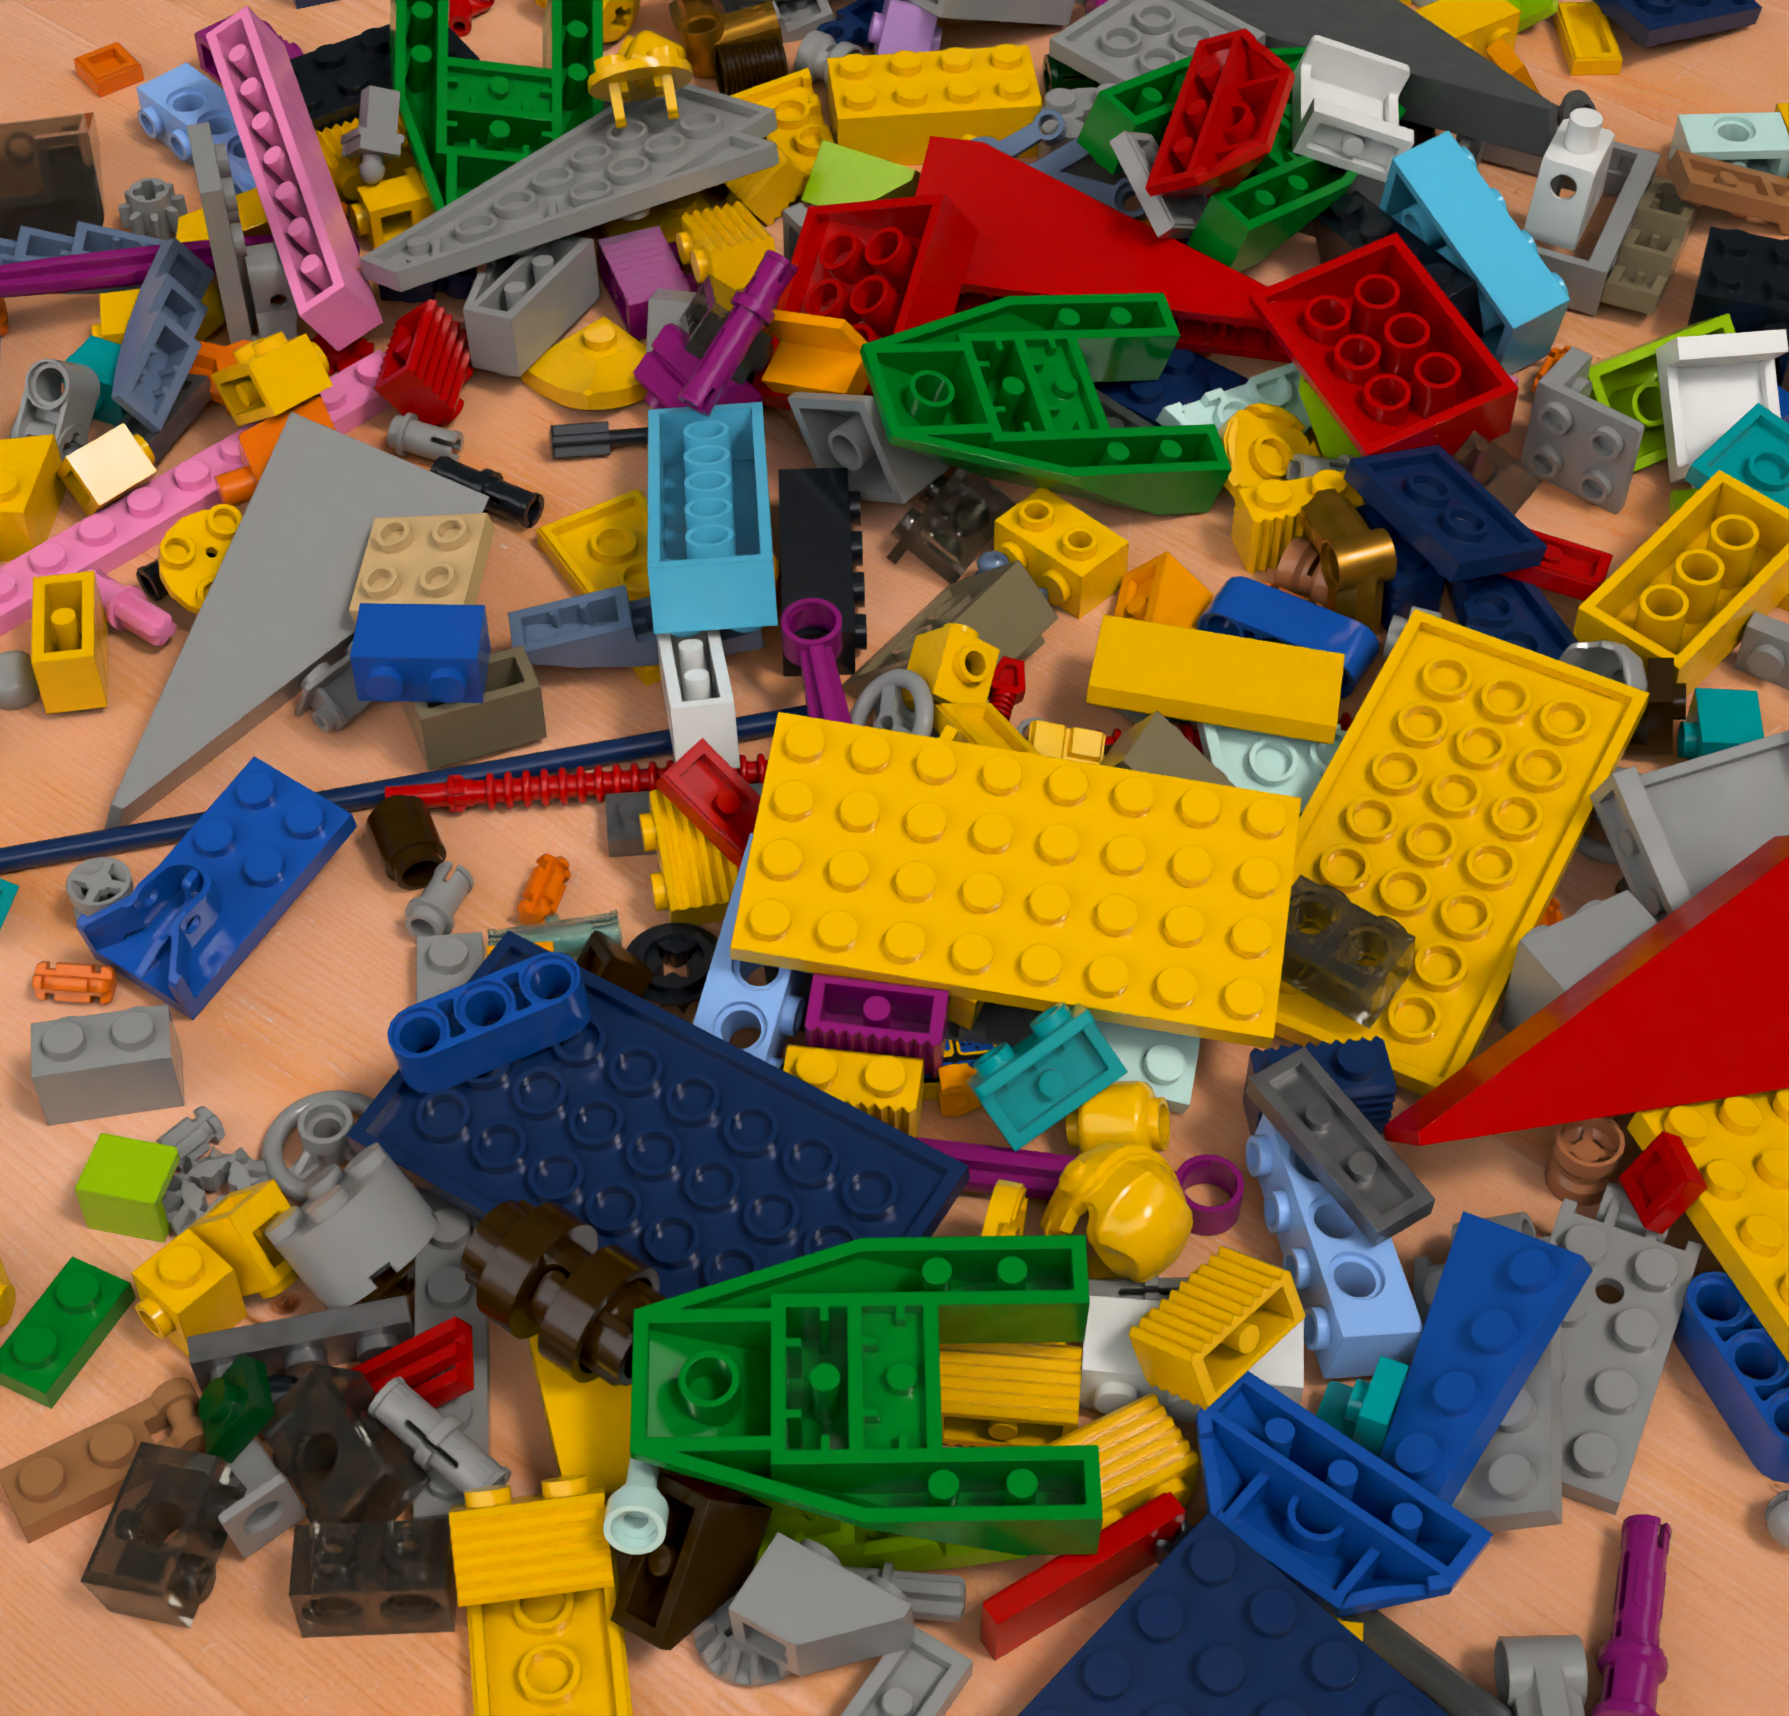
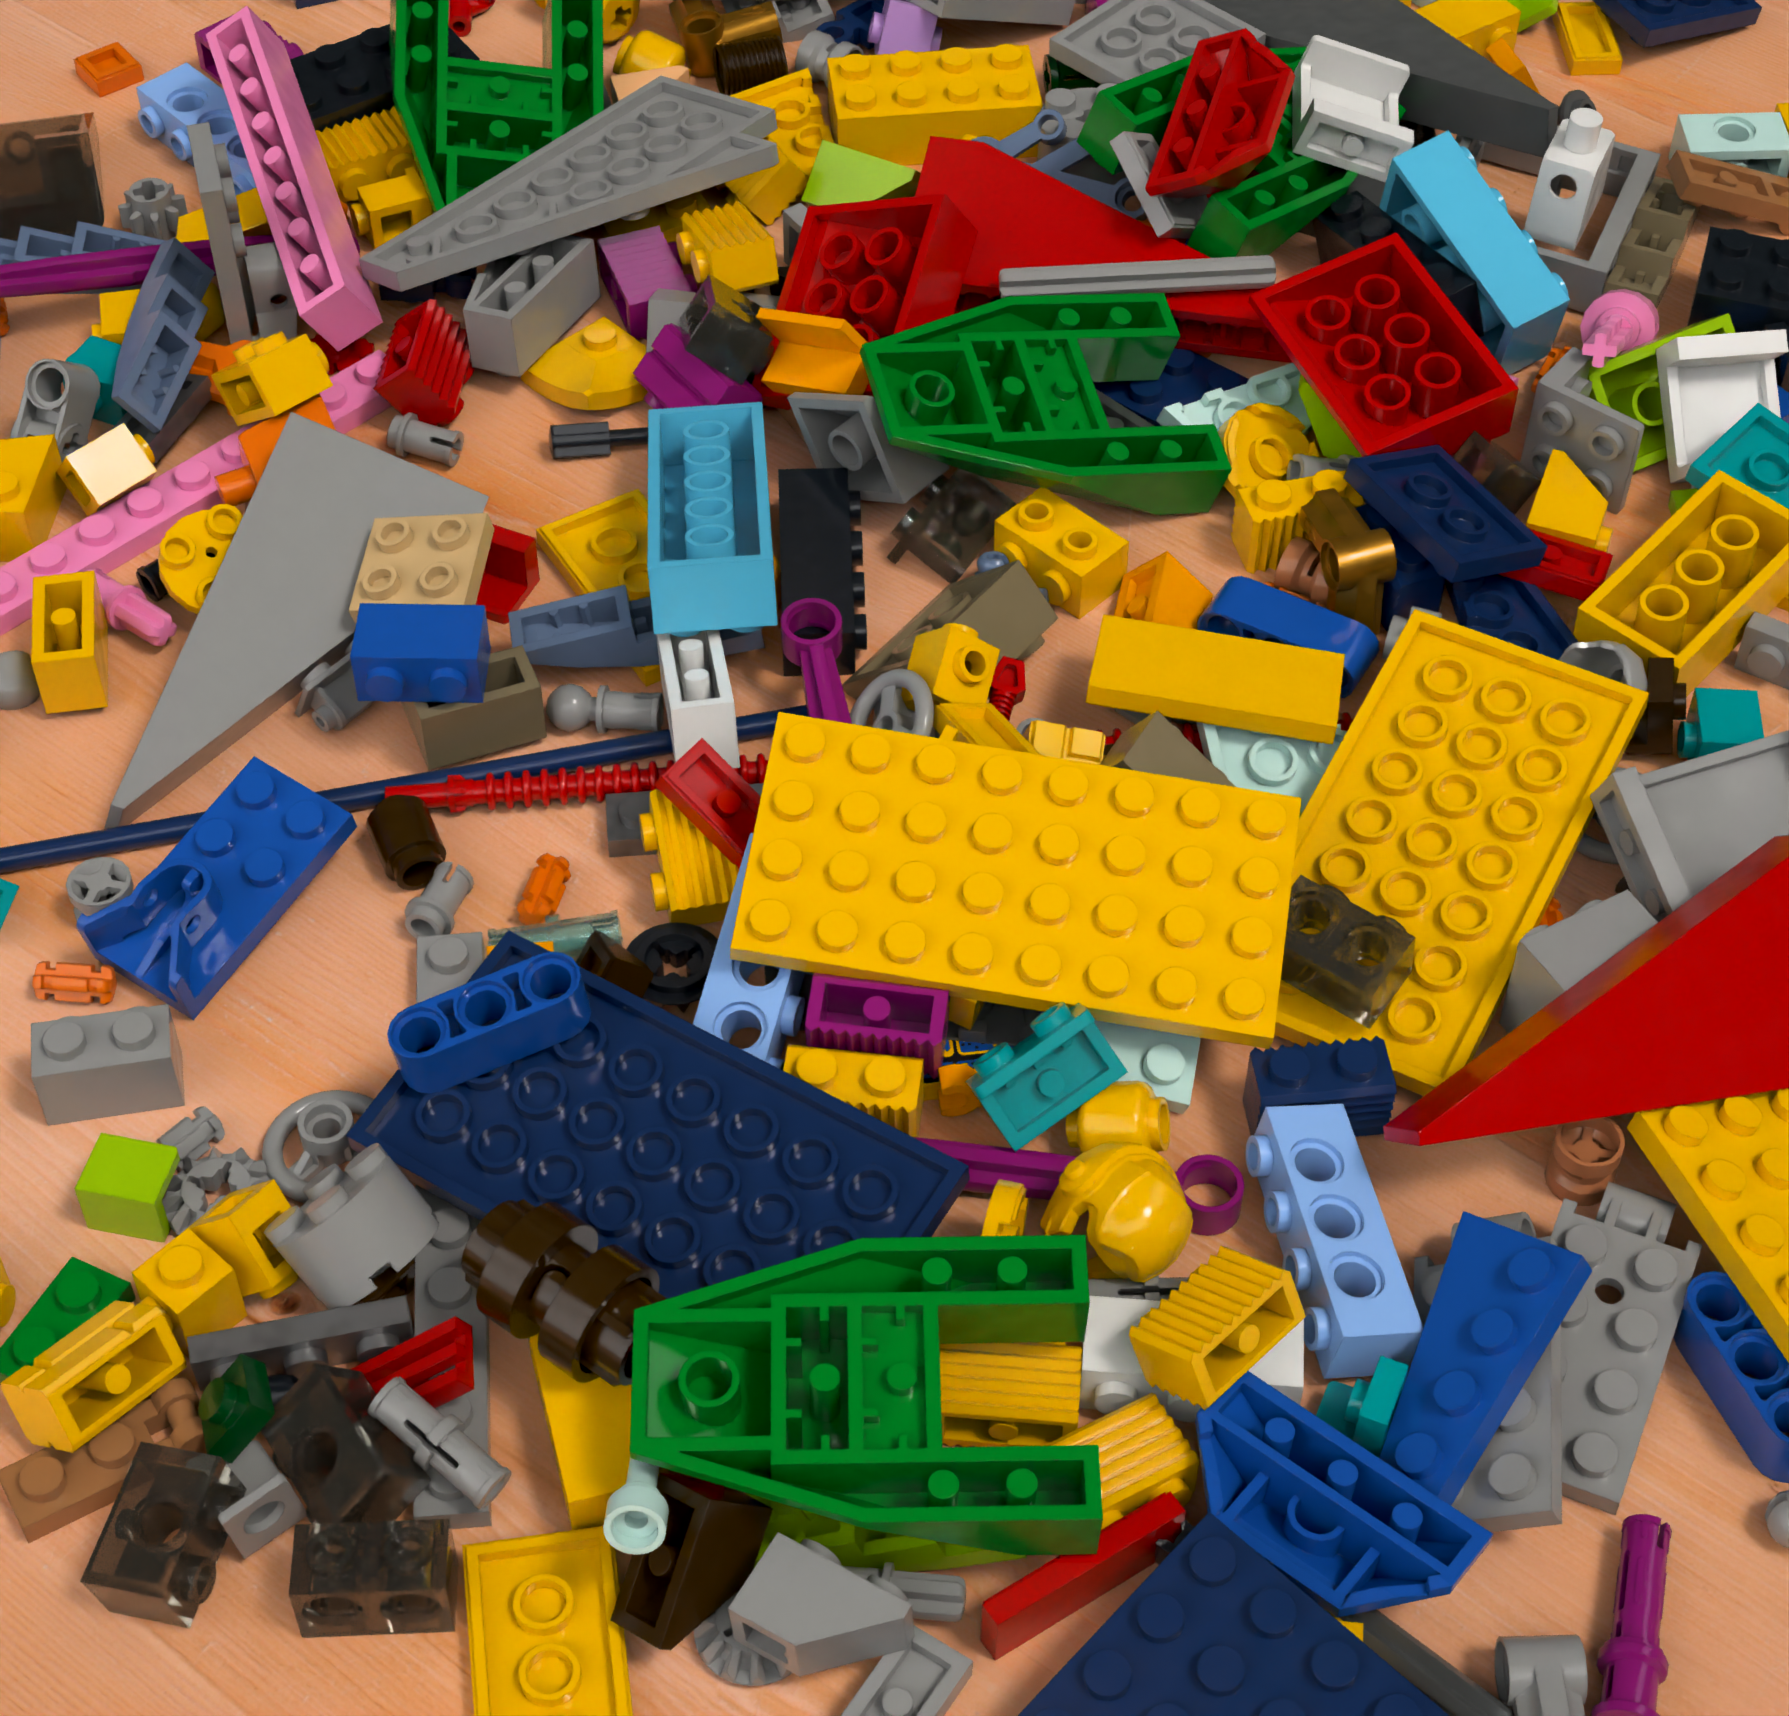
light grey piece [340,85,405,185] -> none
black pin [430,455,544,529] -> none
yellow brick [449,1475,615,1607] -> none
yellow plate [587,46,693,129] -> none
magenta pin [677,250,798,417] -> none
flat silver plate [1246,1047,1435,1247] -> none
red tile [1618,1131,1708,1234] -> none
none -> yellow brick [0,1300,187,1453]
none -> red panel [476,524,540,624]
none -> light grey pin [546,684,664,734]
none -> light grey axle [999,255,1276,299]
none -> yellow slope [1526,449,1613,552]
none -> bright pink piece [1580,289,1660,368]

